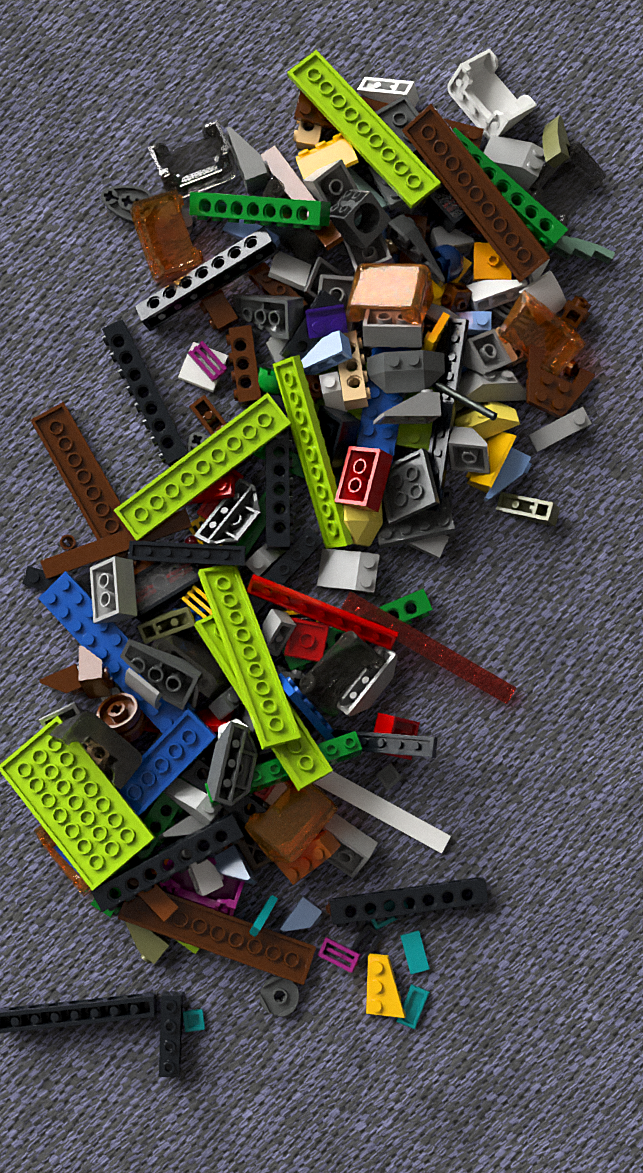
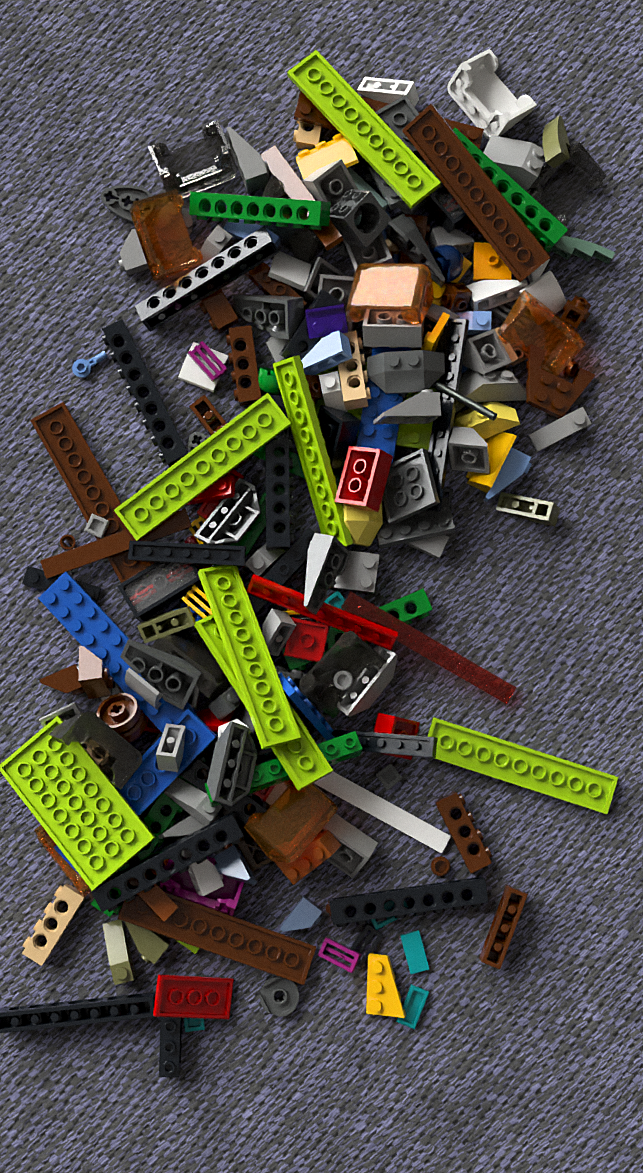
light grey slope [90,556,137,624] -> none
teal tile [249,895,278,937] -> none
none -> tan brick [22,883,87,966]
none -> medium blue plate [72,351,108,378]
none -> light grey tile [84,513,110,539]
none -> slope [102,919,137,985]
none -> light grey slope [118,229,149,276]
none -> red tile [153,974,234,1019]
none -> light grey slope [156,723,186,772]
none -> light grey slope [196,225,234,265]
none -> dark grey wedge [304,533,351,615]
none -> teal tile [324,590,350,610]
none -> light grey tile [333,670,354,690]
none -> lime plate [427,717,618,814]
none -> reddish brown plate [431,856,450,876]
none -> reddish brown brick [434,791,493,873]
none -> reddish brown brick [479,884,528,969]

